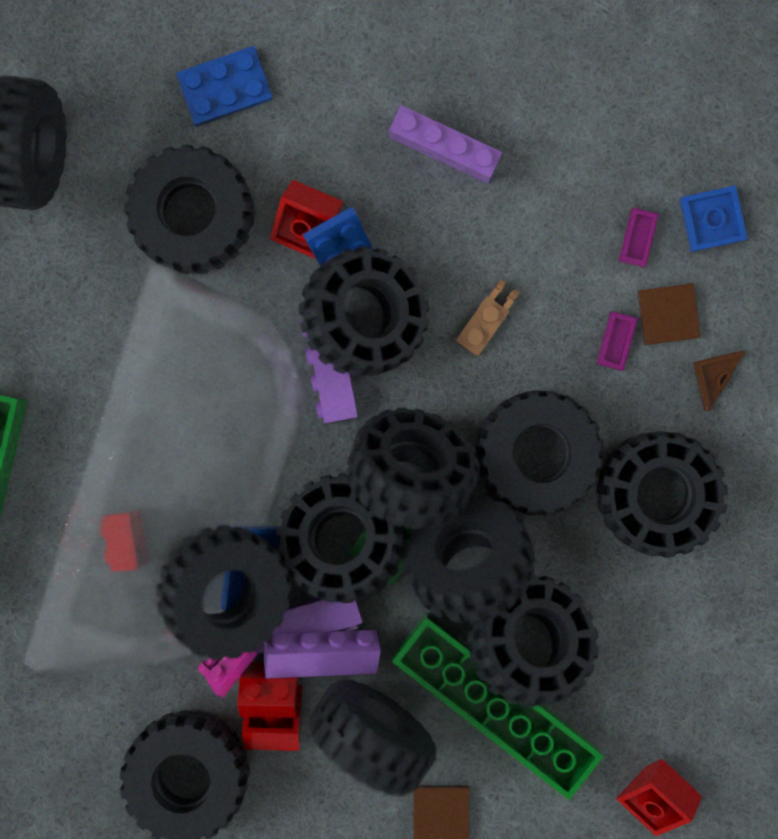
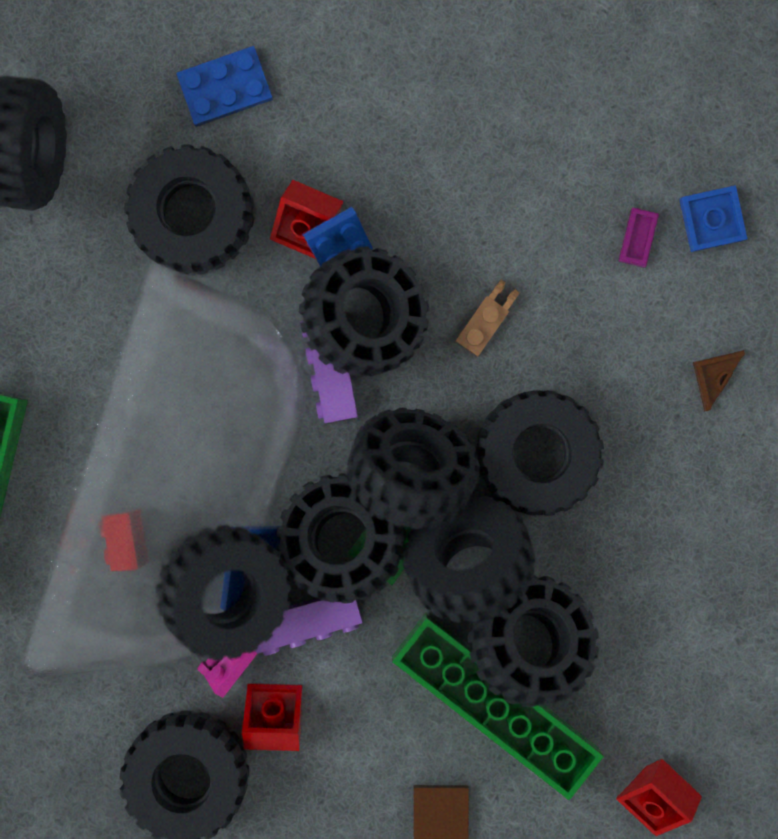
red slope [237,662,299,718] -> none
medium lavender brick [264,630,381,678] -> none
black tyre [309,679,437,797] -> none
medium lavender brick [389,105,502,184] -> none
magenta tile [596,311,638,371] -> none
black tyre [596,431,728,558] -> none
reddish brown tile [637,283,701,345] -> none

